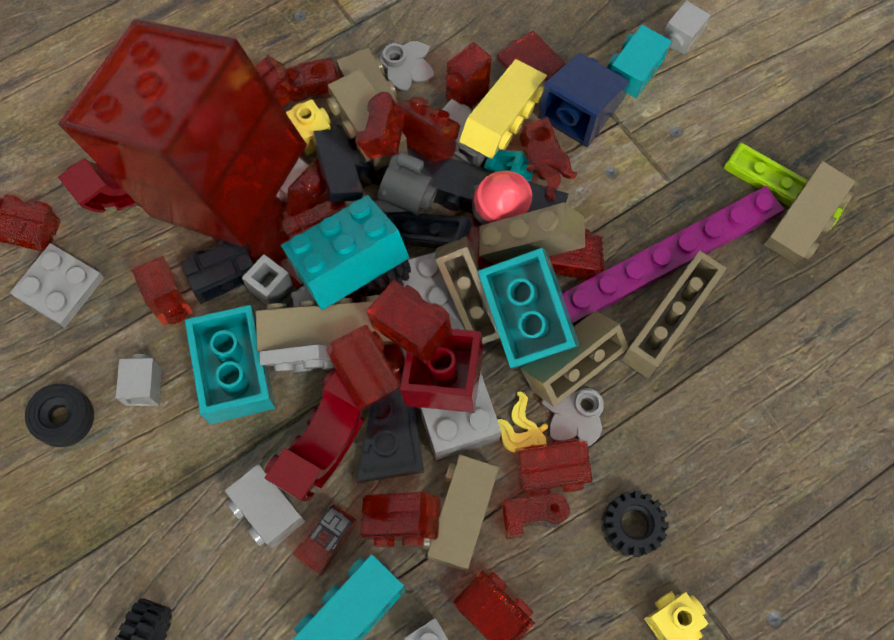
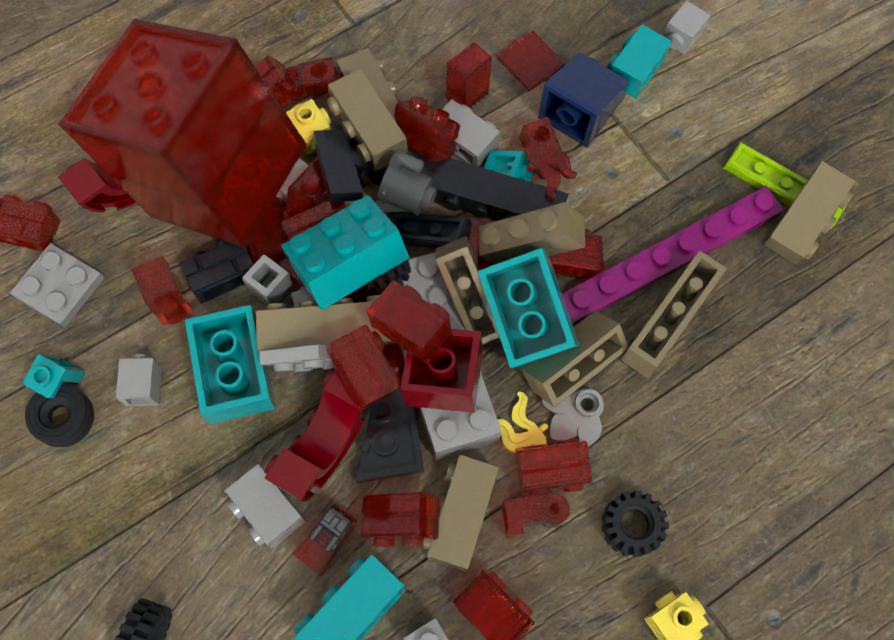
clear red leg [355,92,404,159] -> none
light grey plate [380,41,434,92] -> none
light yellow brick [459,59,547,159] -> none
coral hair [472,171,532,225] -> none
none -> teal bracket [23,354,86,398]

